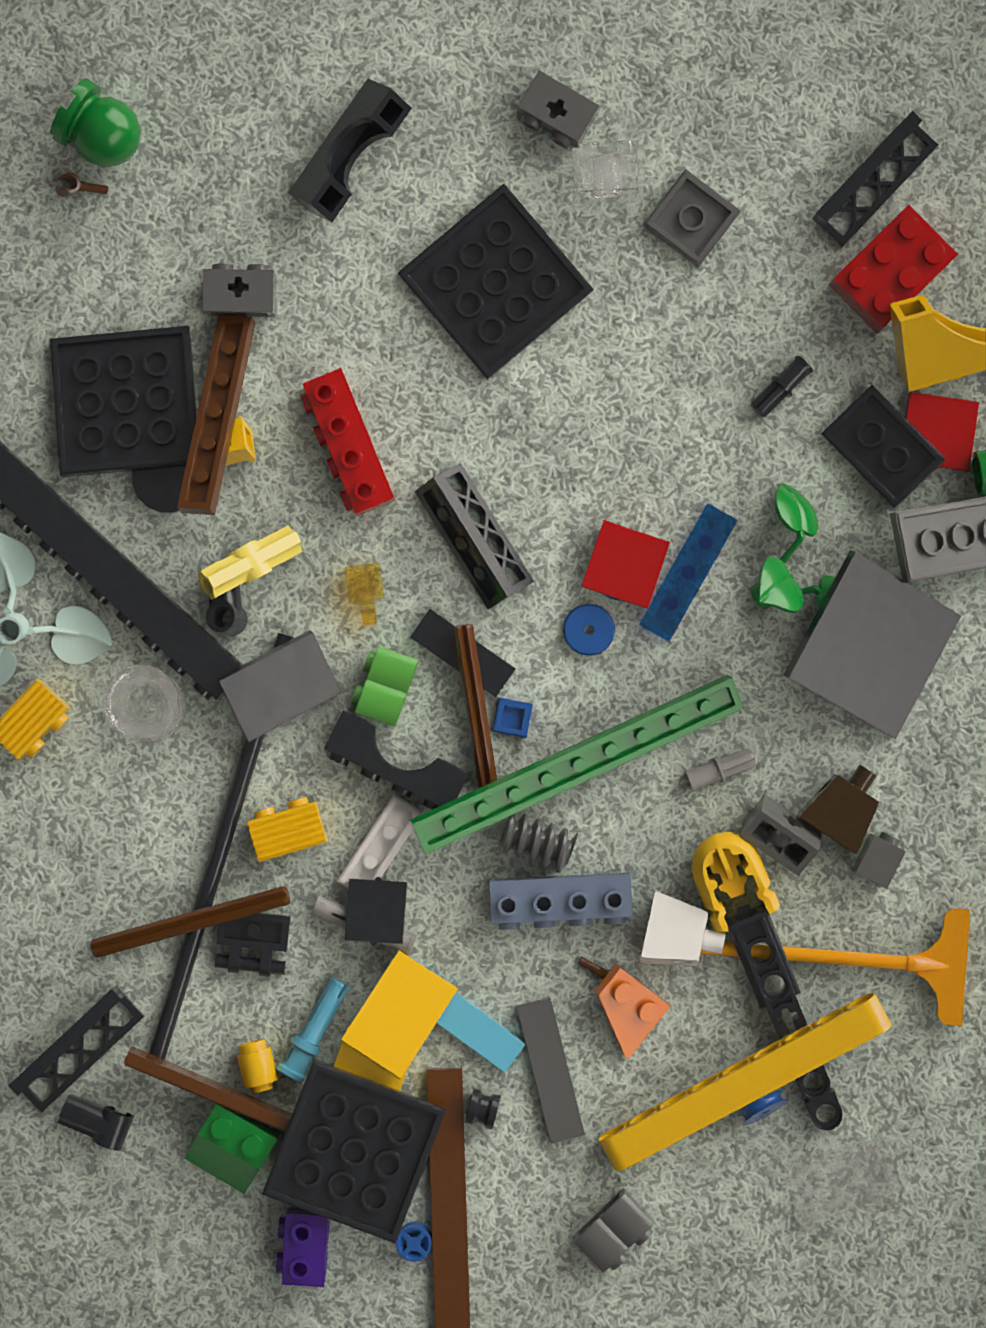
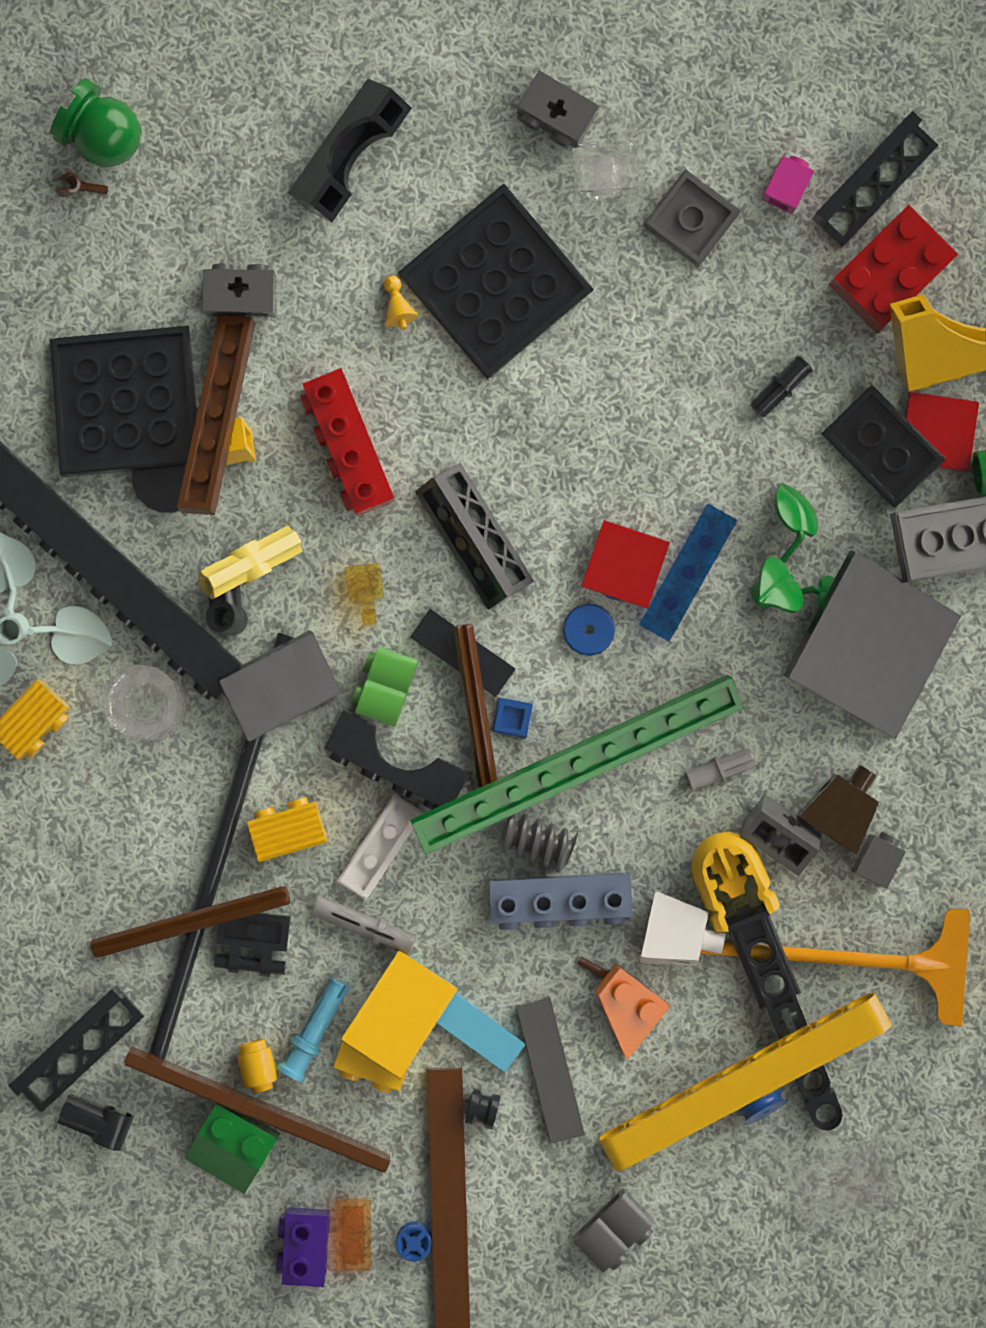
black tile [262,1059,446,1244] -> none
black piece [344,877,407,946] -> none
none -> clear orange plate [335,1198,372,1271]
none -> yellow piece [383,275,418,330]
none -> dark pink brick [761,156,814,215]

